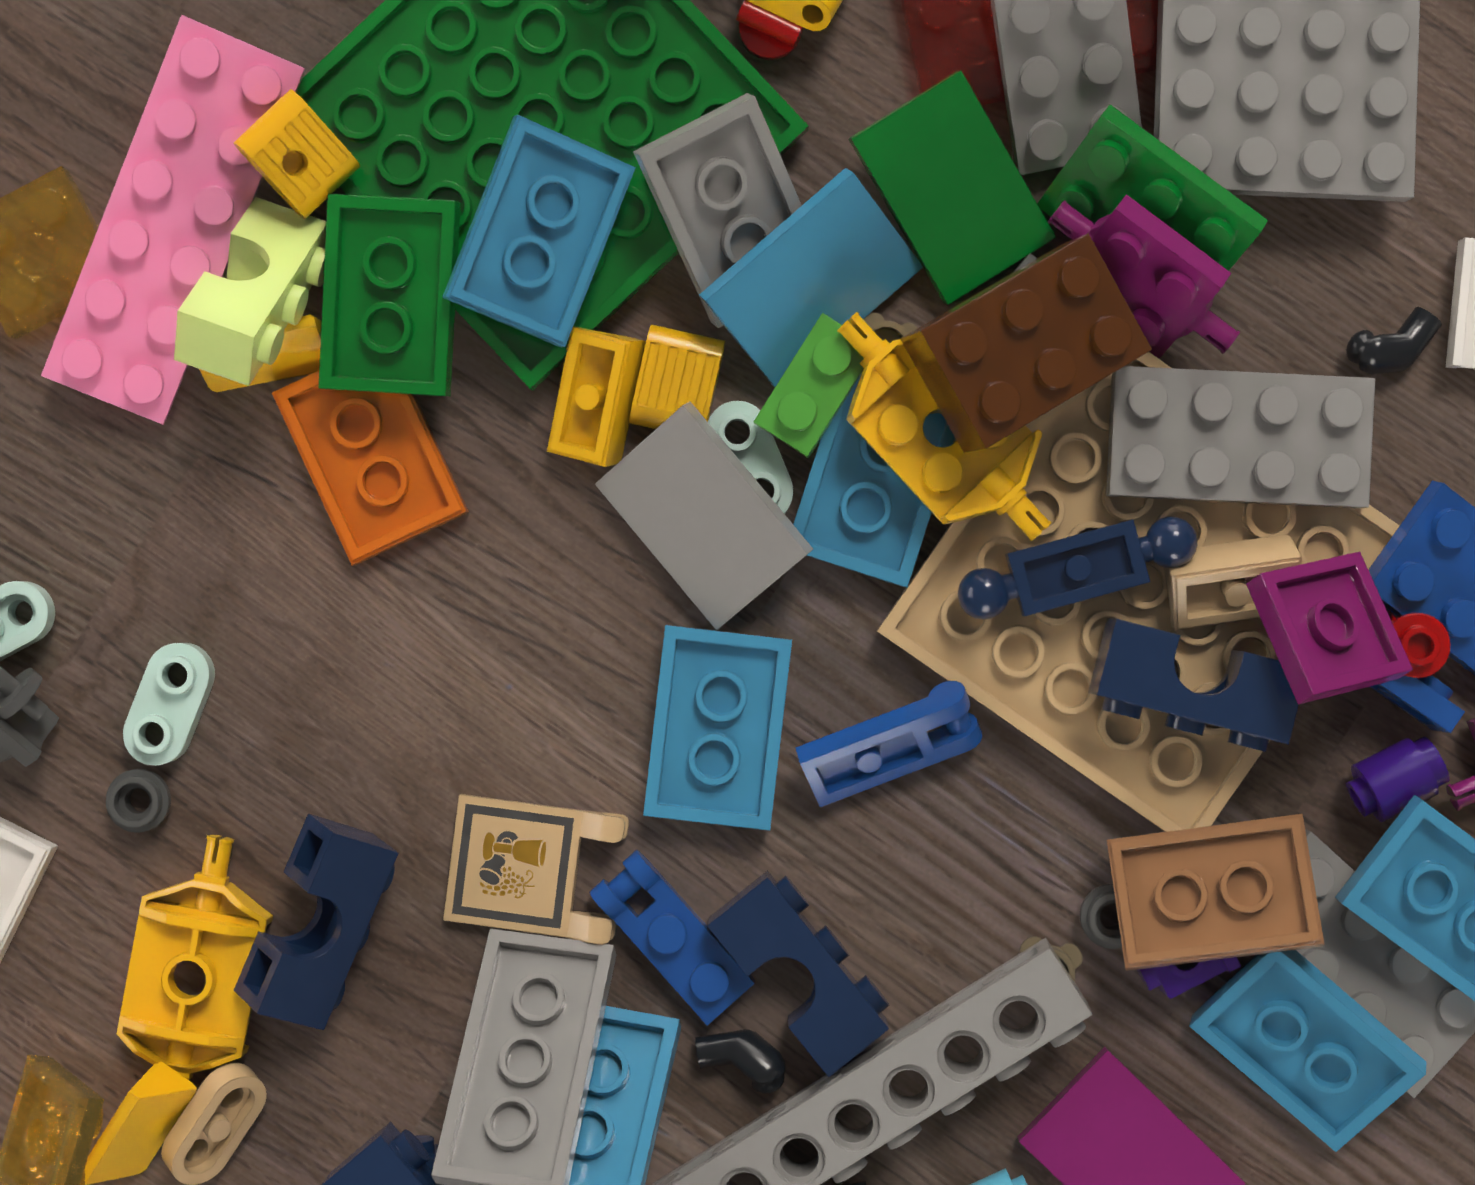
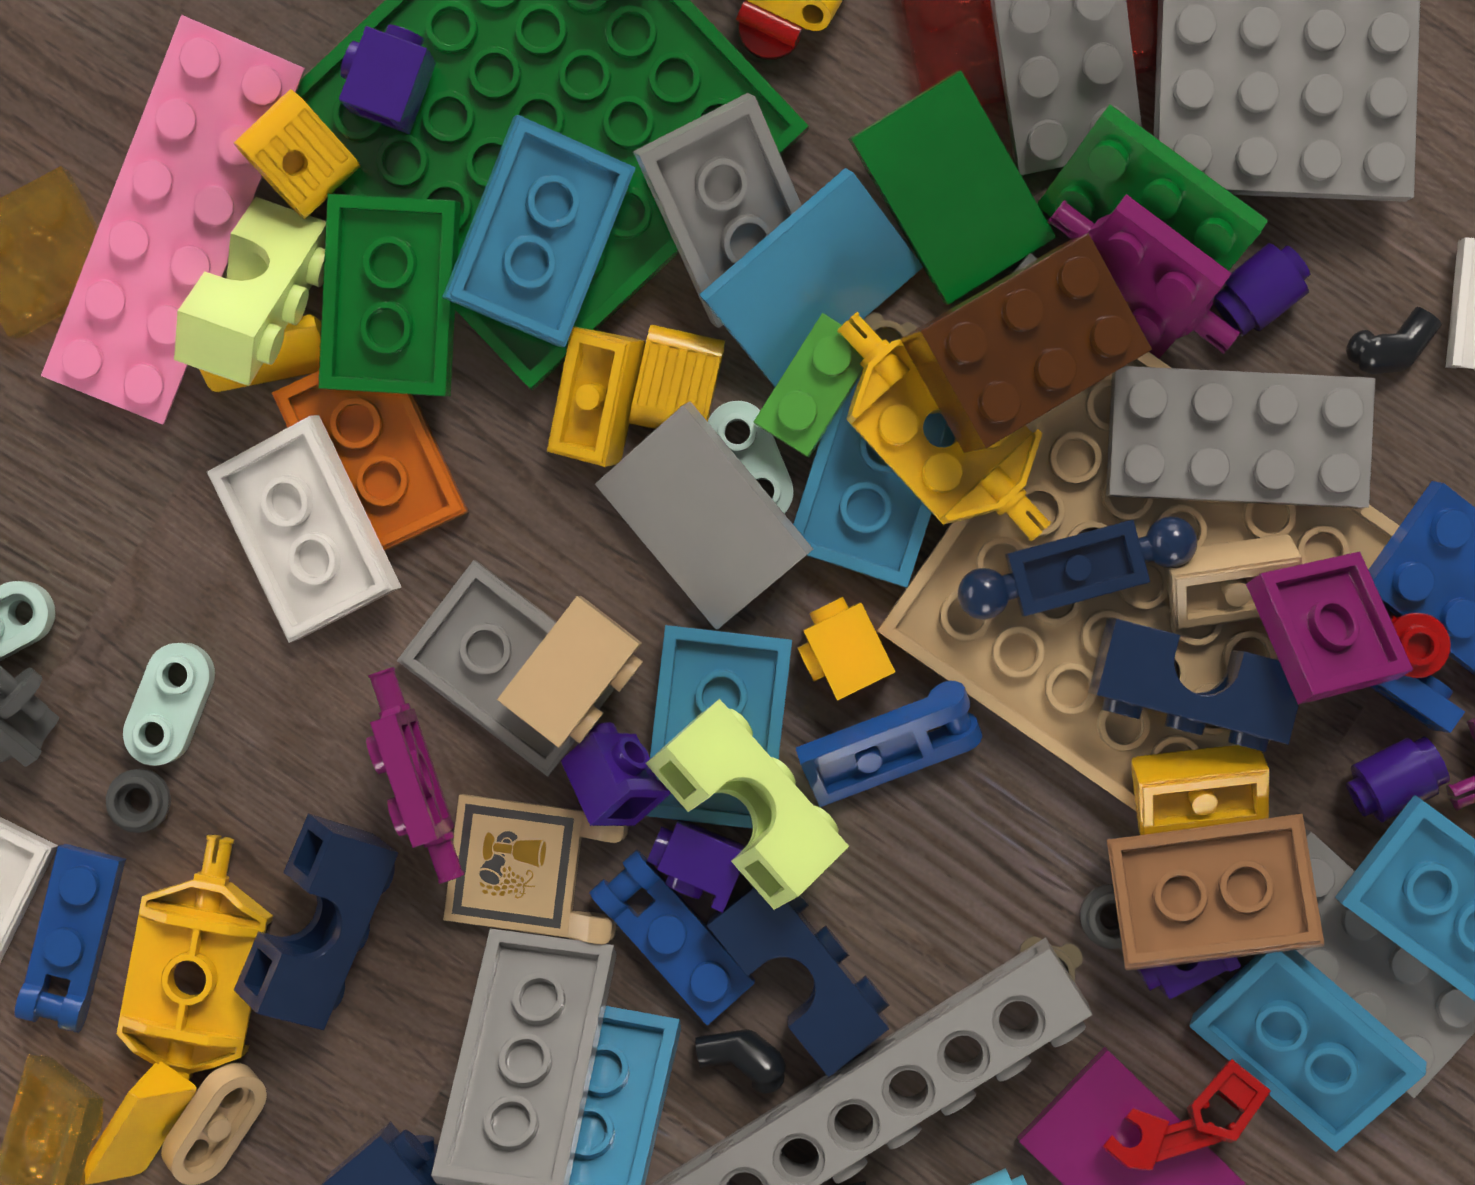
none -> blue plate [14,844,126,1033]
none -> white tile [207,415,401,643]
none -> dark purple brick [339,24,436,135]
none -> magenta plate [366,667,465,884]
none -> light grey tile [397,560,615,777]
none -> tan brick [497,596,643,748]
none -> dark purple brick [561,722,671,826]
none -> yellowish green arch [645,699,849,909]
none -> dark purple brick [646,820,746,913]
none -> yellow brick [797,597,895,701]
none -> red piece [1102,1059,1271,1171]
none -> yellow slope [1132,745,1269,835]
none -> dark purple brick [1213,243,1311,337]

